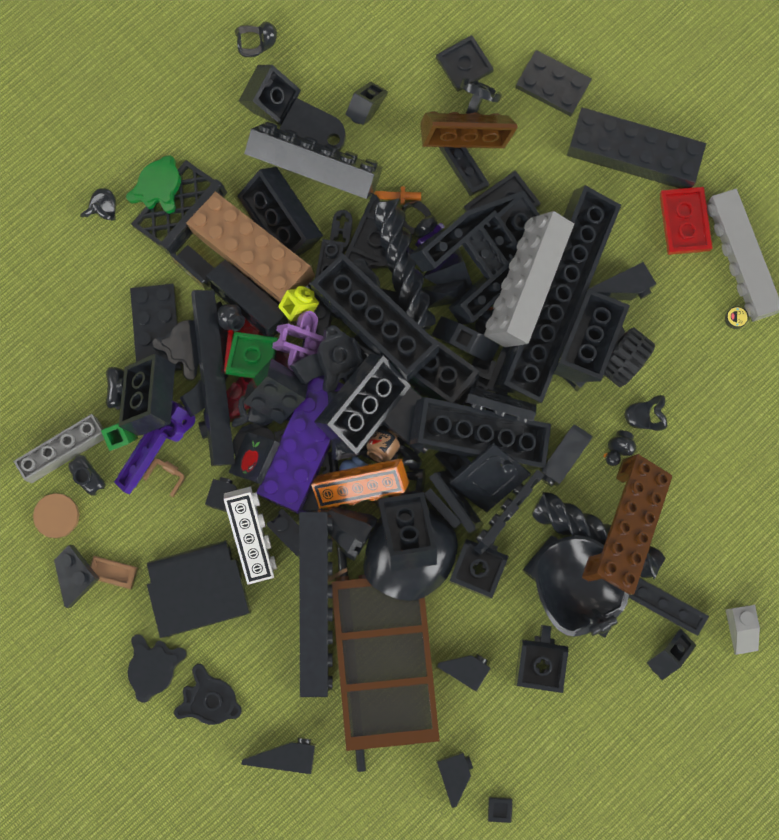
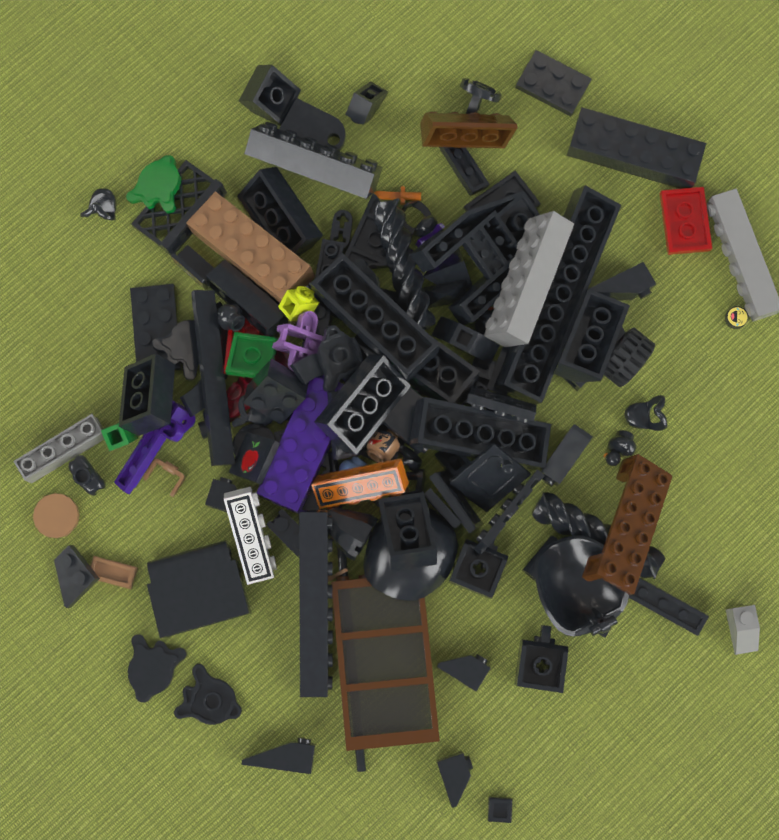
black piece [106,367,124,410] -> none
black piece [235,22,277,57] -> none
black tile [436,35,494,92] -> none
black slope [647,629,697,680] -> none

